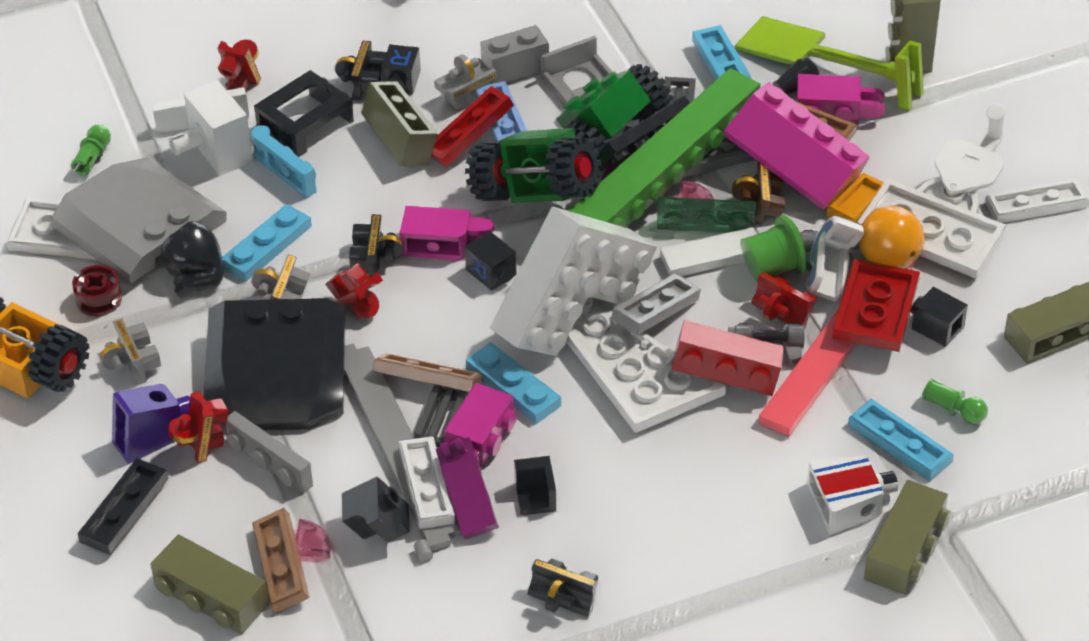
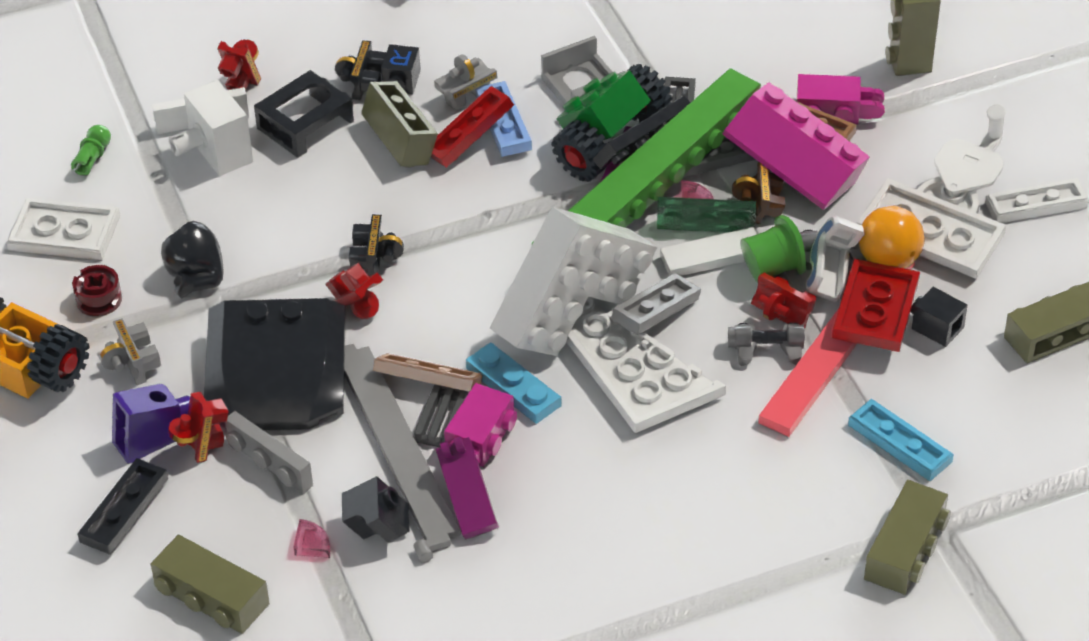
light grey wedge [51,157,226,284] -> none
medium azure plate [222,204,312,282] -> none
medium azure plate [251,125,316,198] -> none
light grey hips [251,254,311,299] -> none
medium nougat tile [252,507,310,613] -> none
white tile [398,436,455,530] -> none
dark pink hinge [399,206,495,261] -> none
brick [465,128,602,203] -> none
black brick [465,231,517,291] -> none
light grey brick [480,25,549,84] -> none
black panel [514,456,556,515] -> none
black hips [527,559,598,617] -> none
red brick [671,320,784,396] -> none
medium azure plate [692,25,751,81] -> none
lime piece [735,16,924,111] -> none
black cone [772,57,820,95] -> none
white torso [807,456,898,535] -> none
light orange tile [827,173,884,223] -> none
bright green pin [922,379,988,424] -> none

